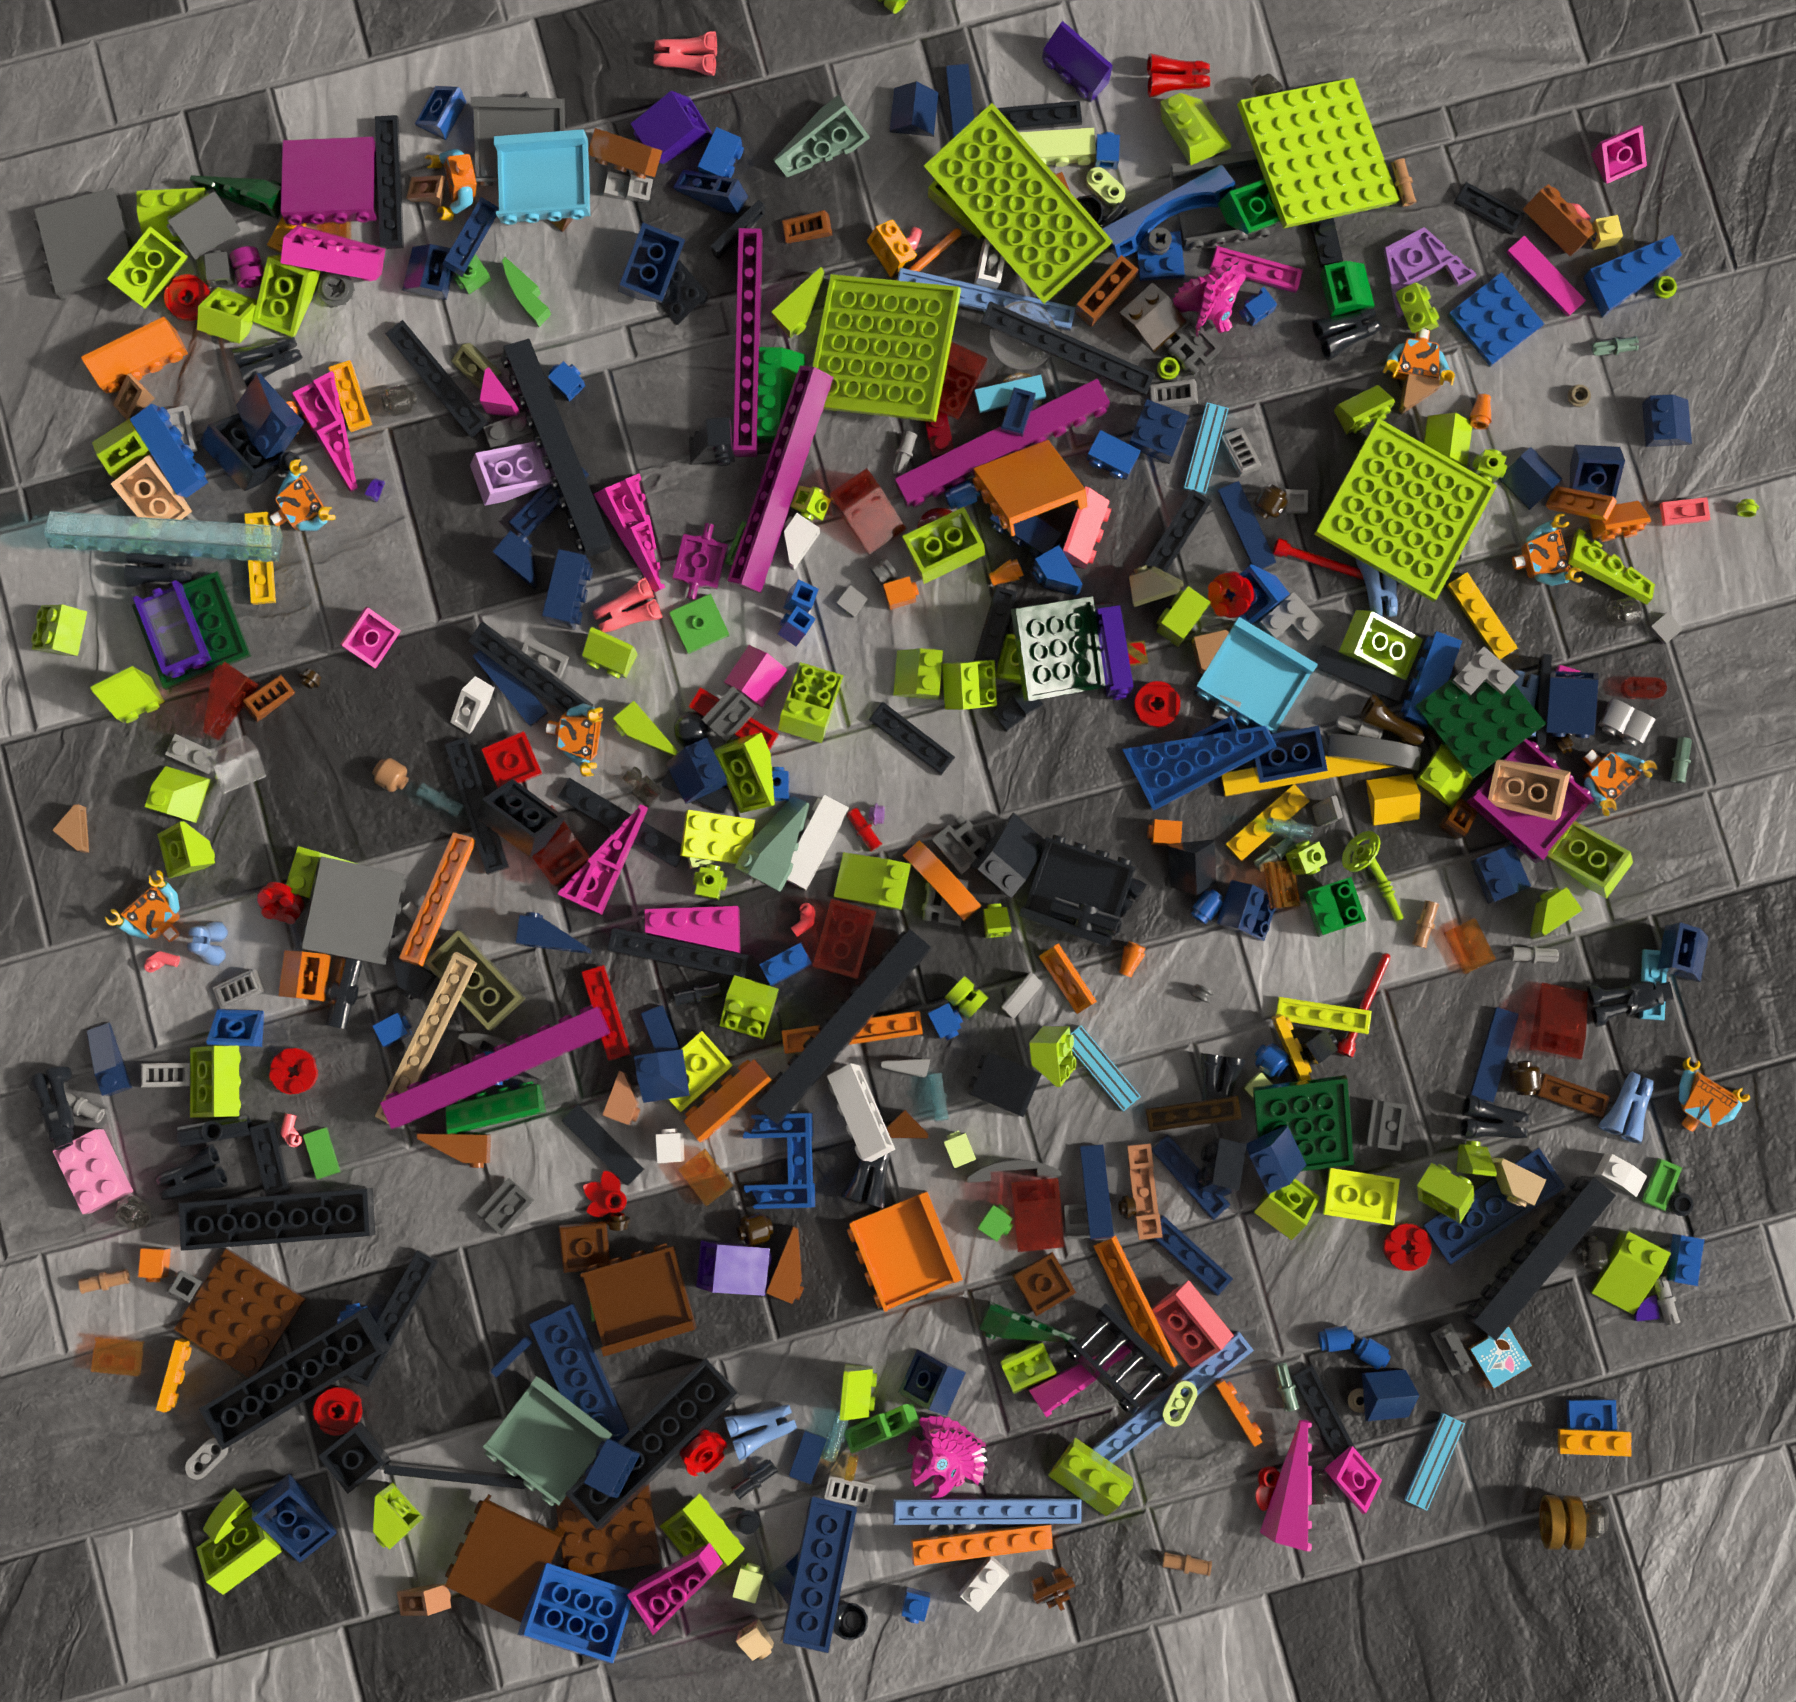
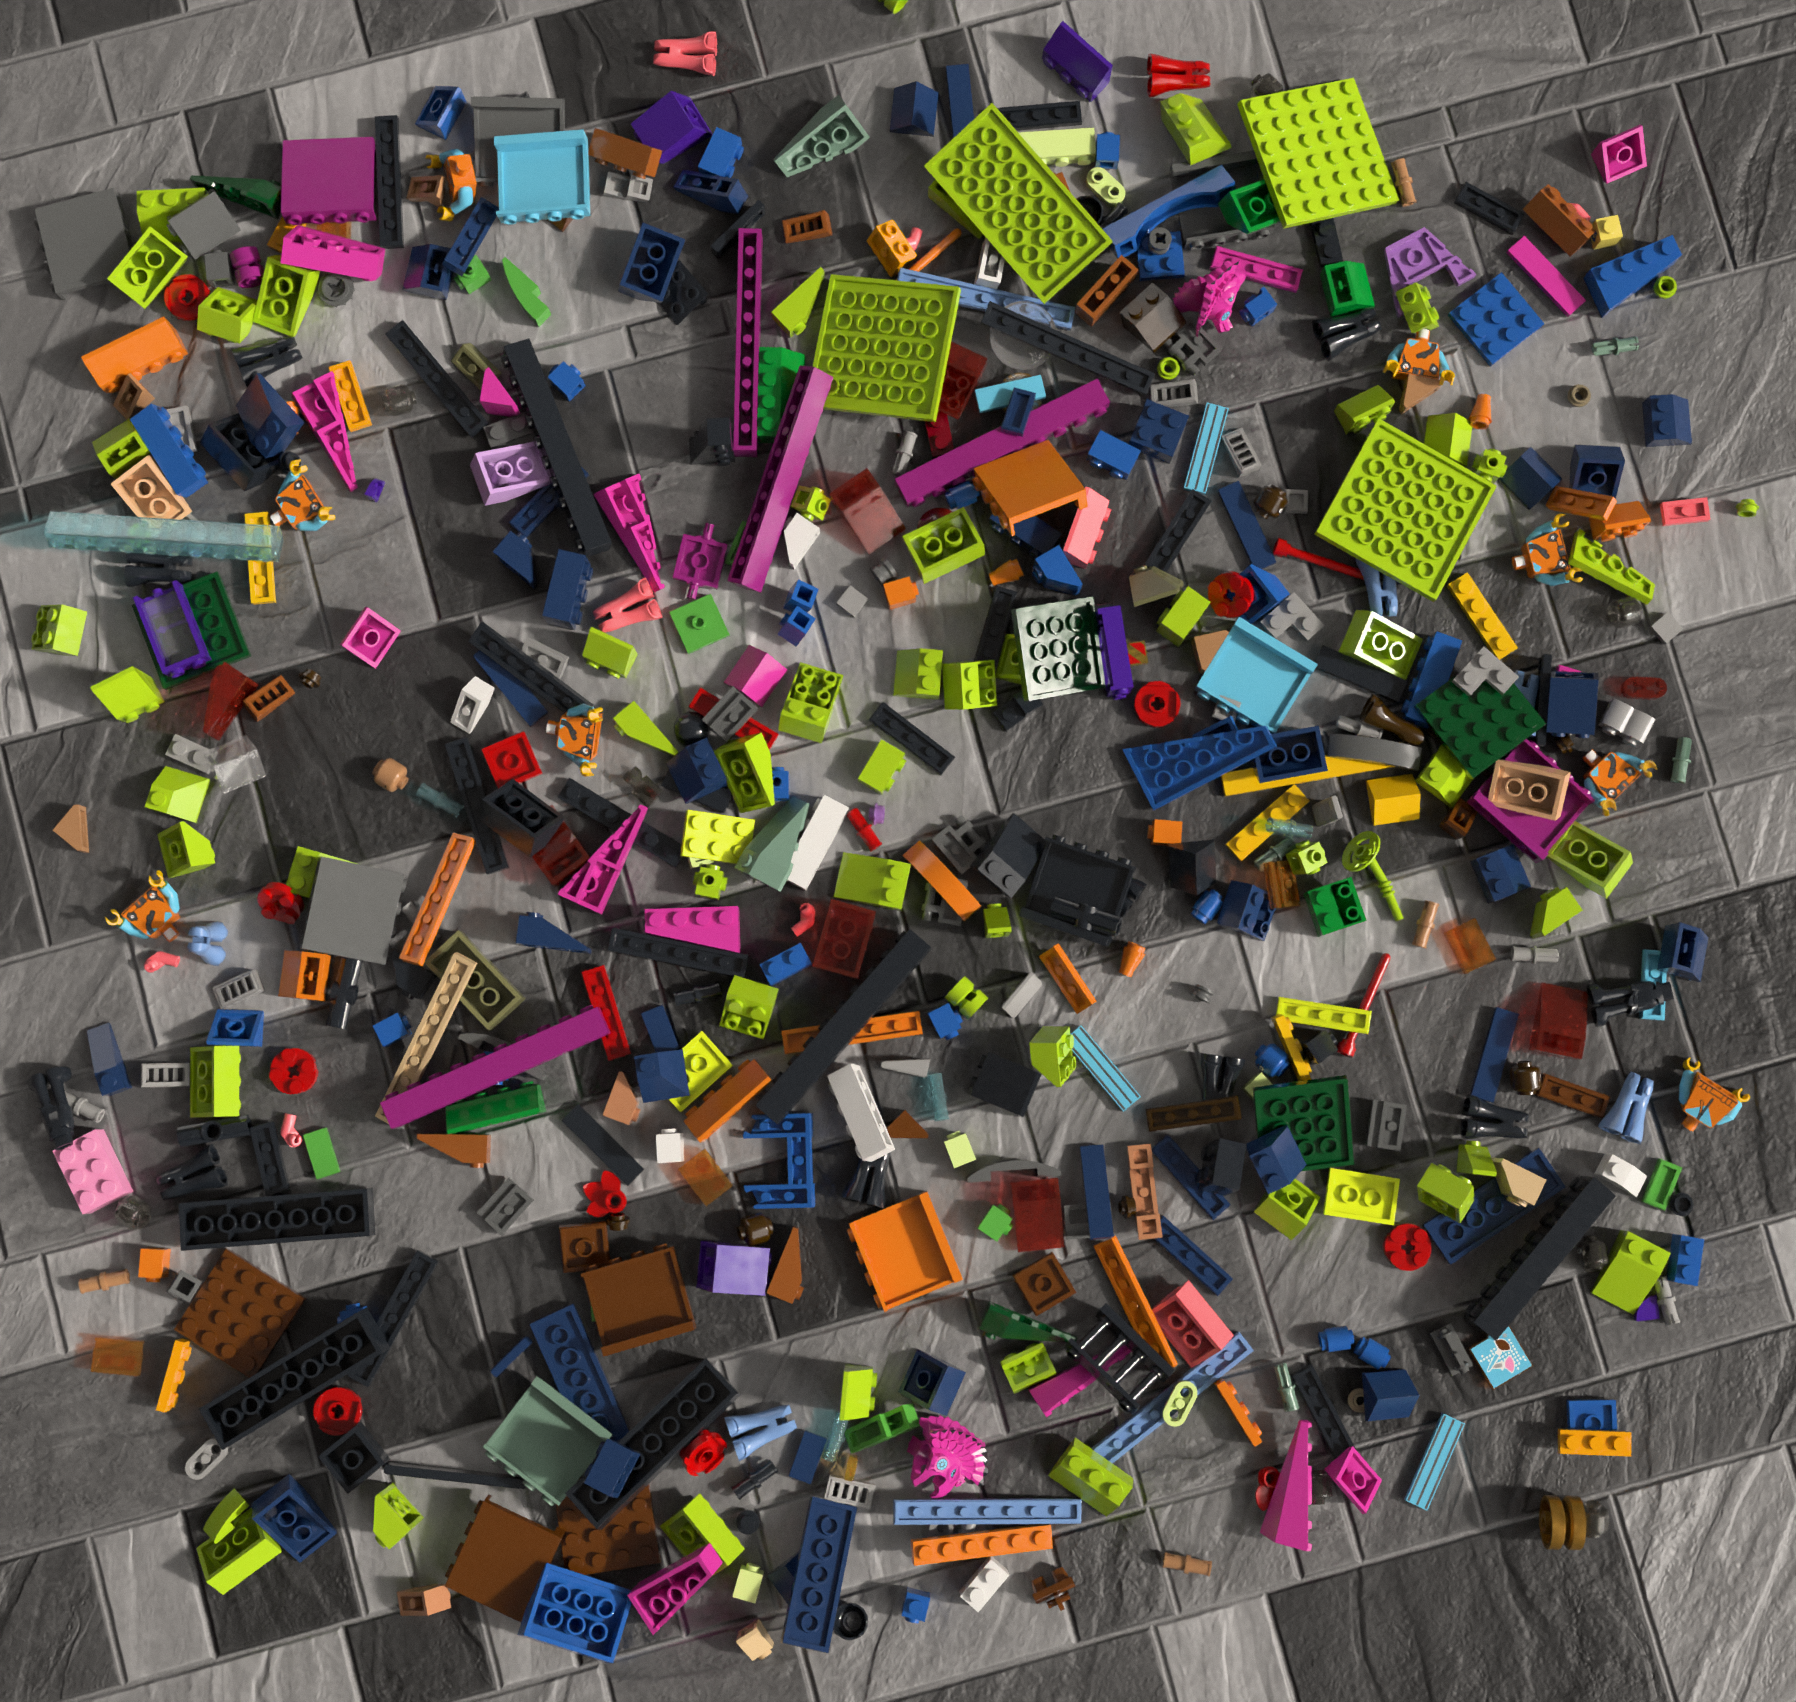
none -> lime brick [858,739,906,795]

